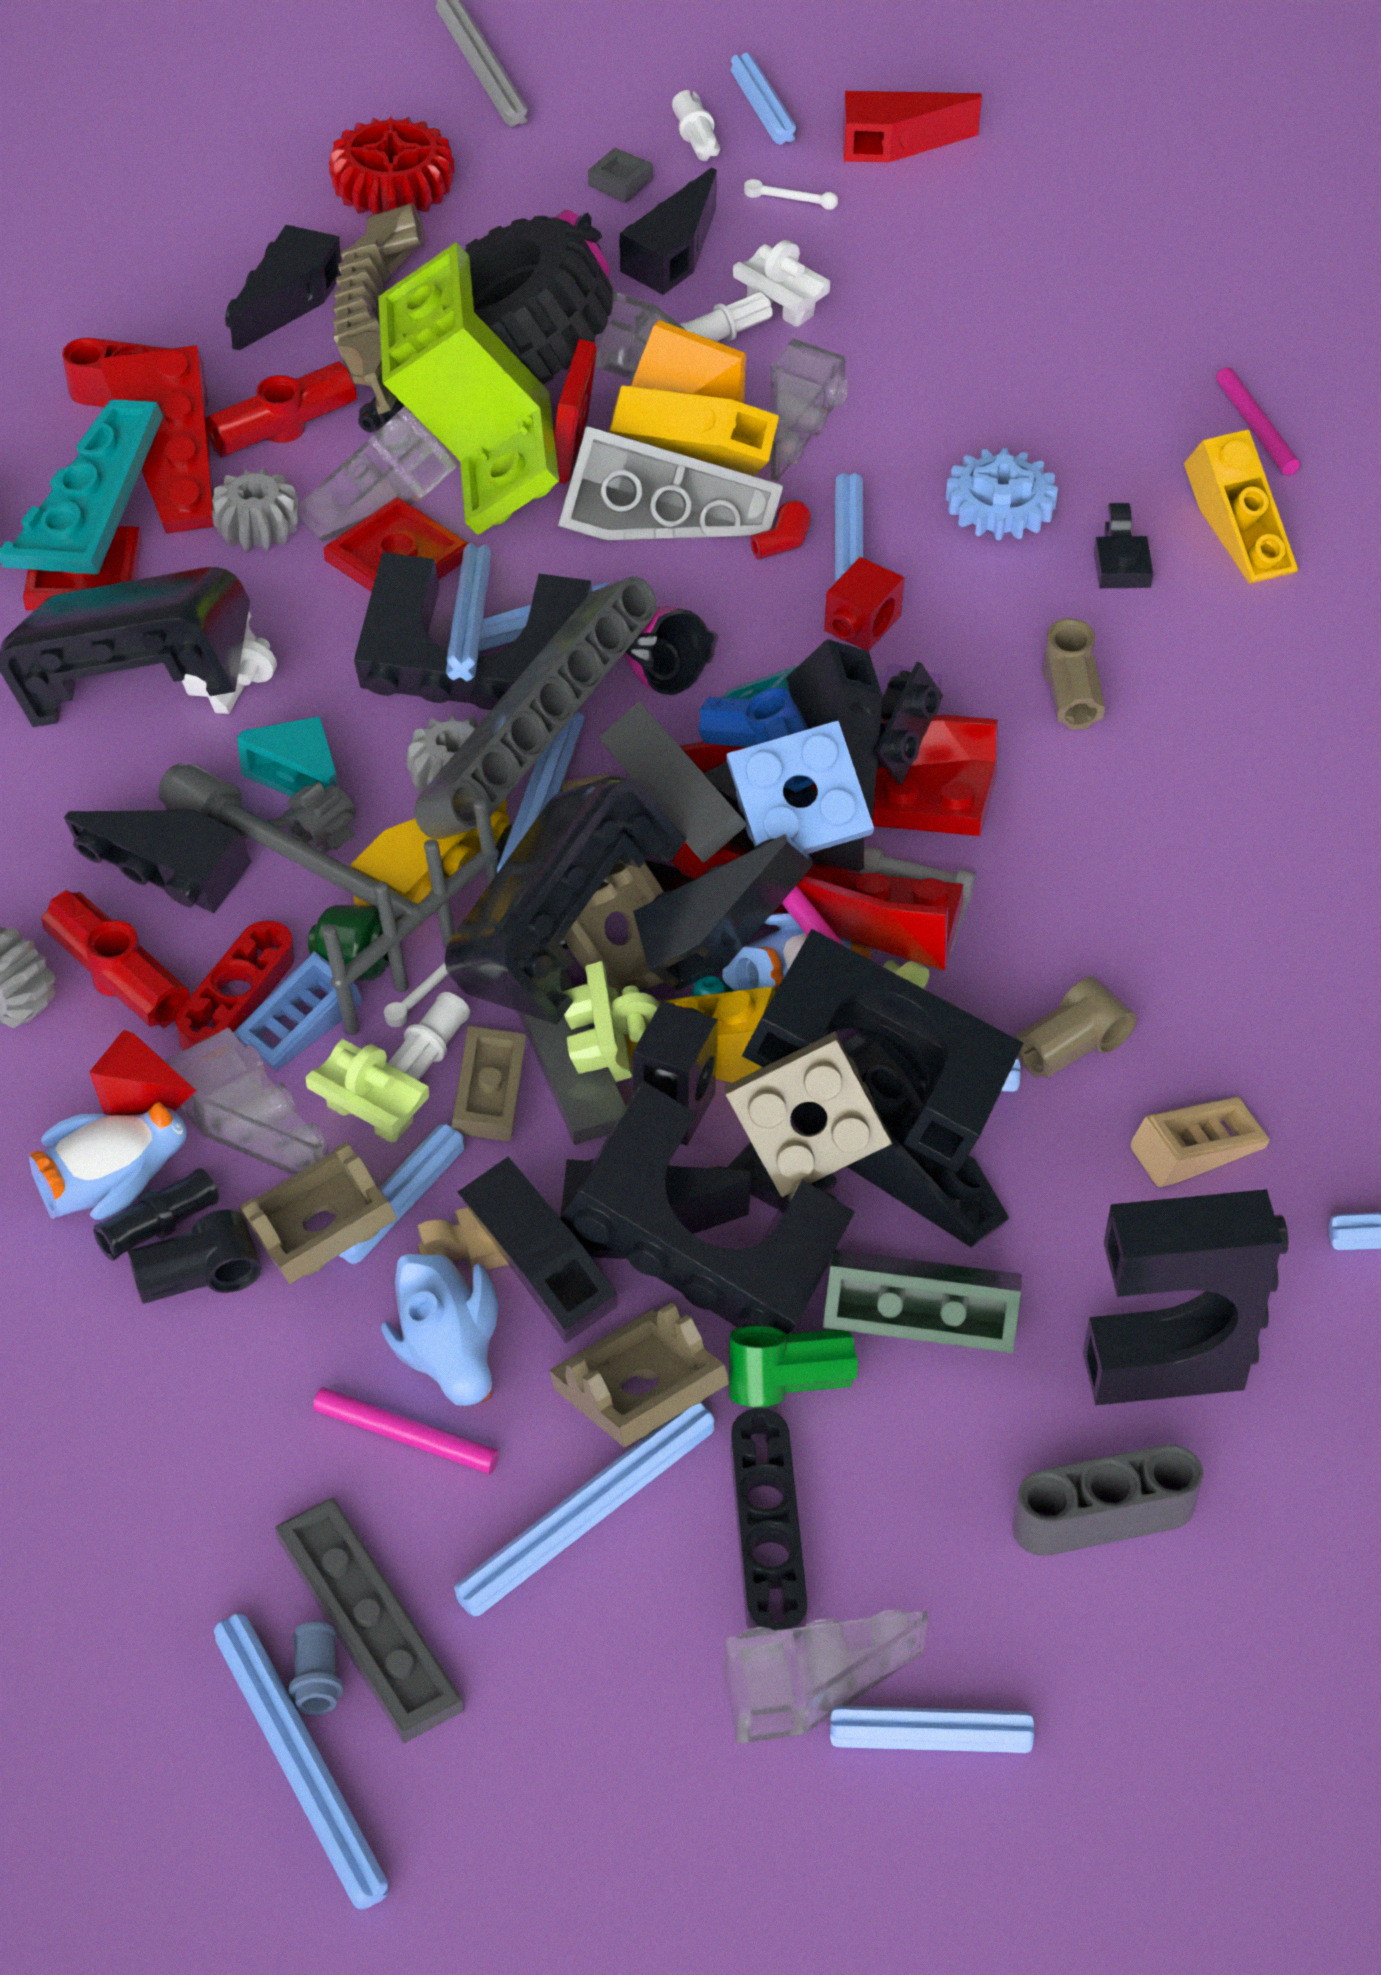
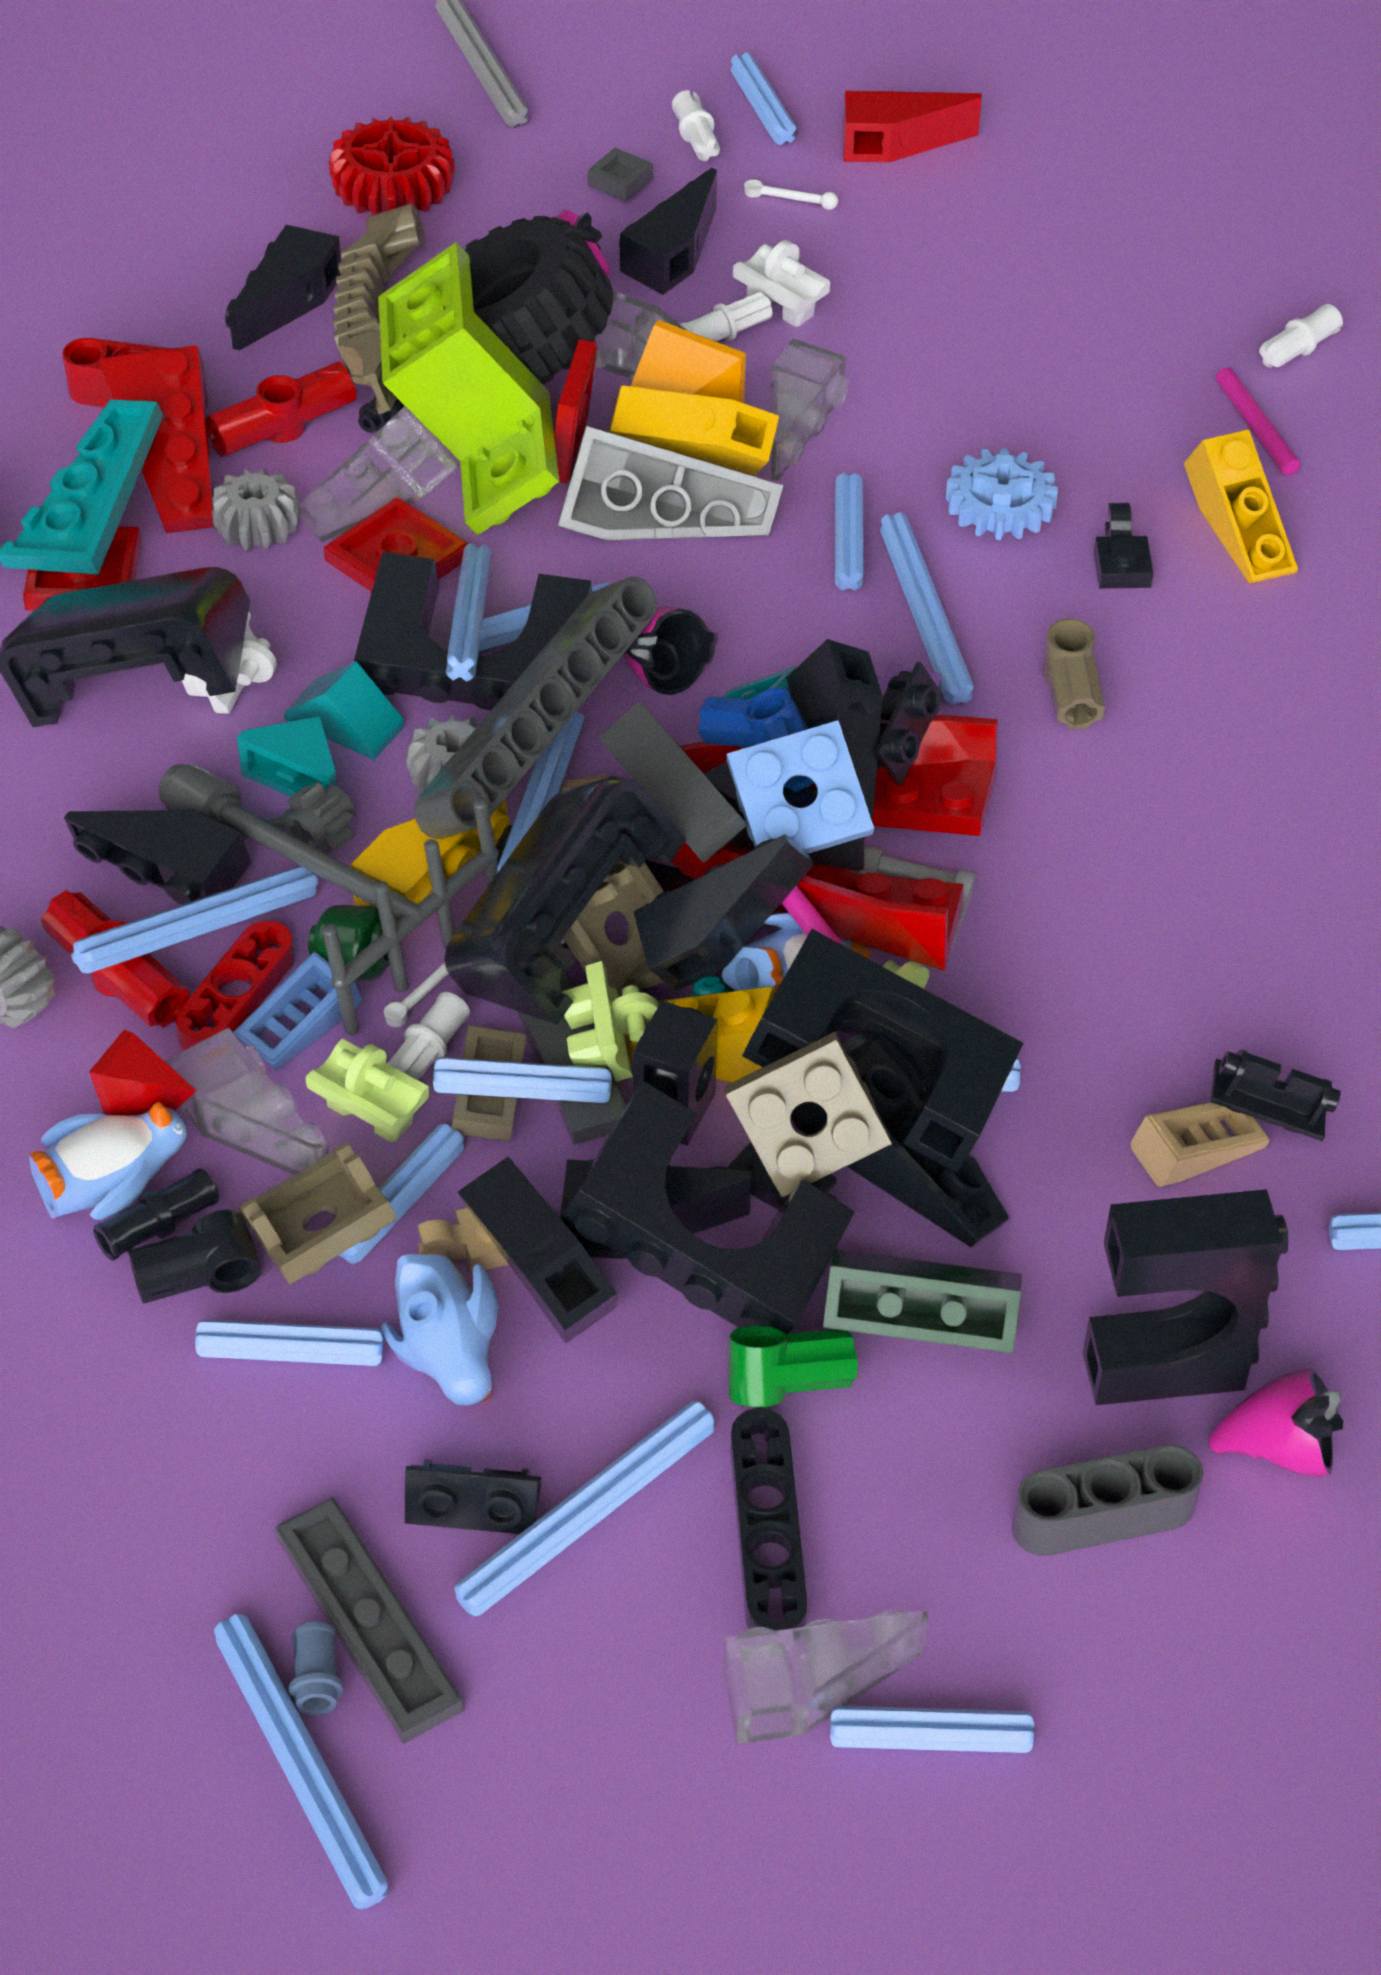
dark pink bar [313,1387,499,1475] -> none
dark tan piece [549,1302,729,1448] -> none
red arm [750,500,812,560] -> none
red brick [824,557,905,651] -> none
dark tan piece [1016,976,1137,1078] -> none
none -> light blue axle [71,866,319,974]
none -> light blue axle [195,1319,384,1366]
none -> teal slope [284,661,405,760]
none -> black hinge [405,1459,542,1534]
none -> light blue axle [433,1057,612,1103]
none -> light blue axle [880,512,974,705]
none -> dark pink hat [1209,1368,1344,1478]
none -> black hinge [1211,1049,1341,1141]
none -> white axle [1259,304,1343,368]

